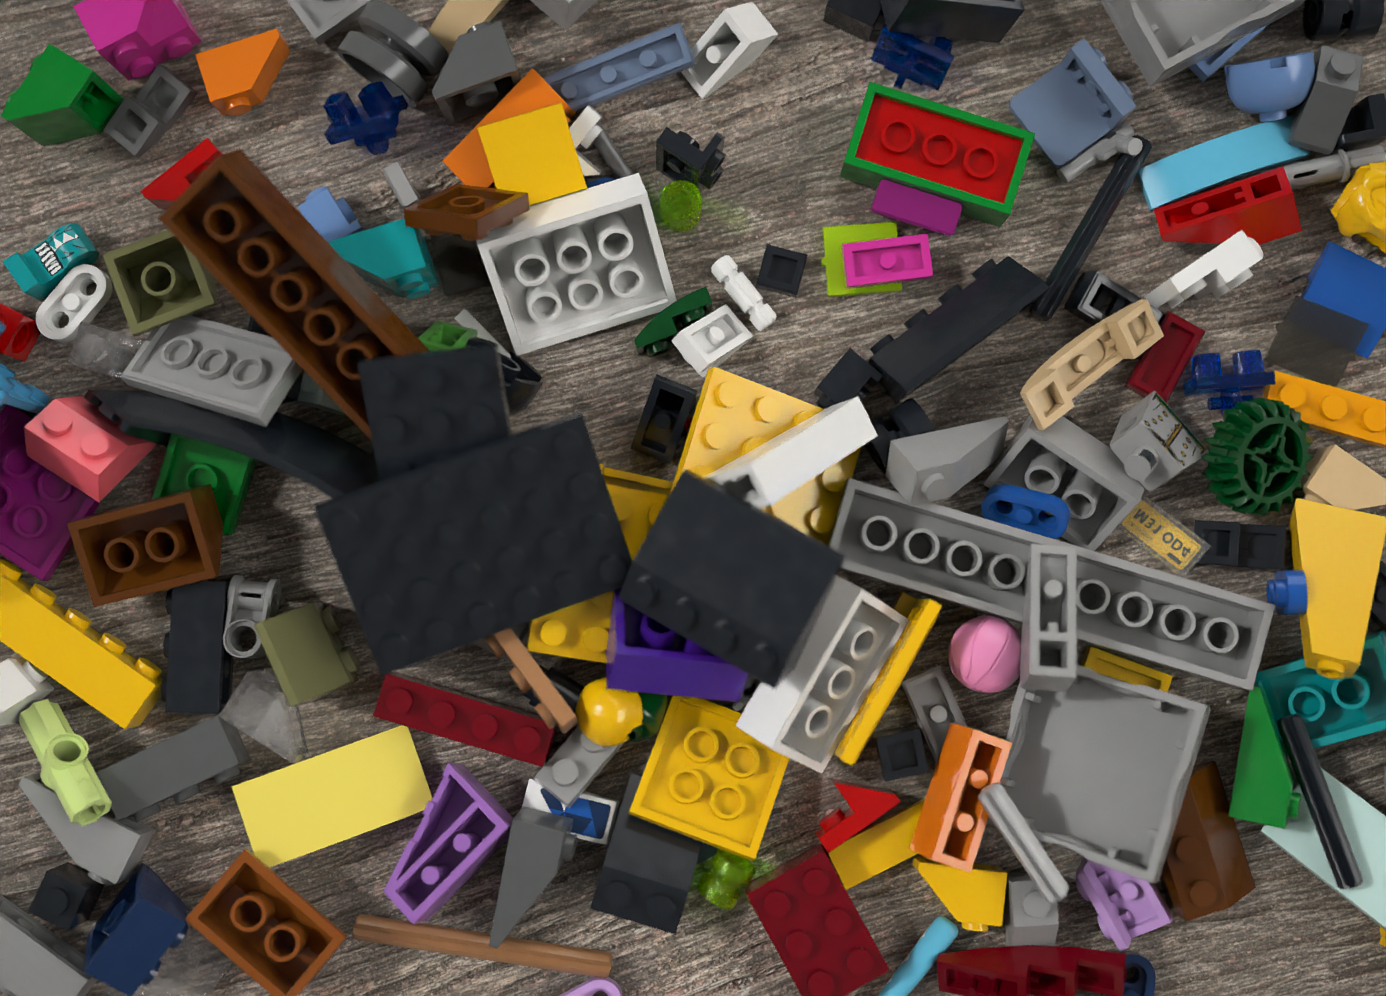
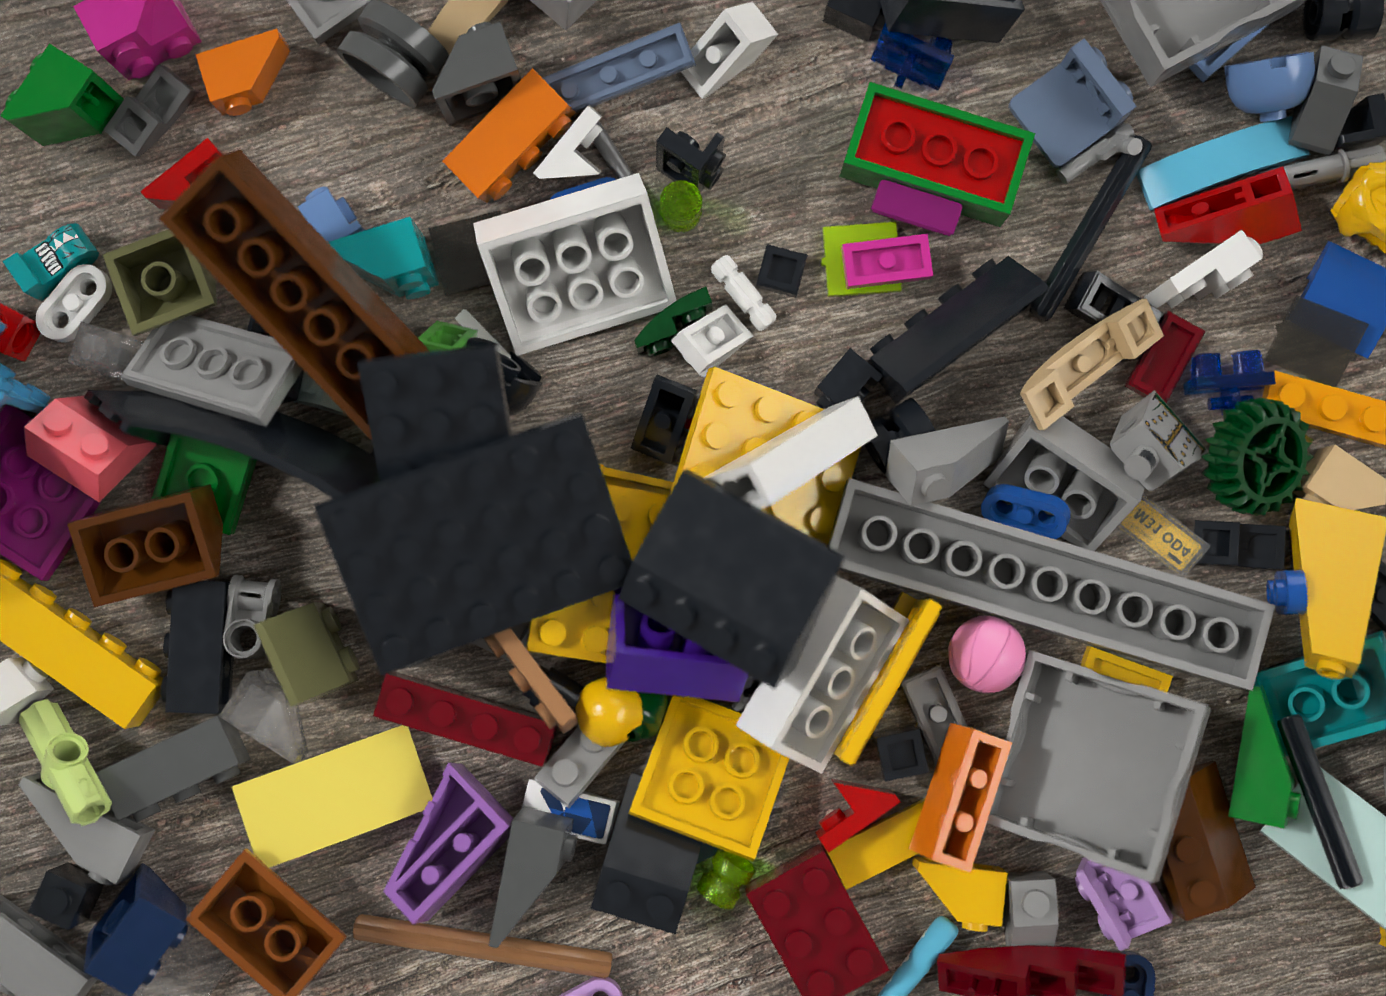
clear blue hips [323,81,409,155] -> none
light grey tile [383,162,421,209] -> none
reddish brown plate [403,184,530,241] -> none
yellow tile [477,102,587,206] -> none
light grey axle [978,783,1069,903] -> none
light grey slope [1020,544,1076,692] -> none

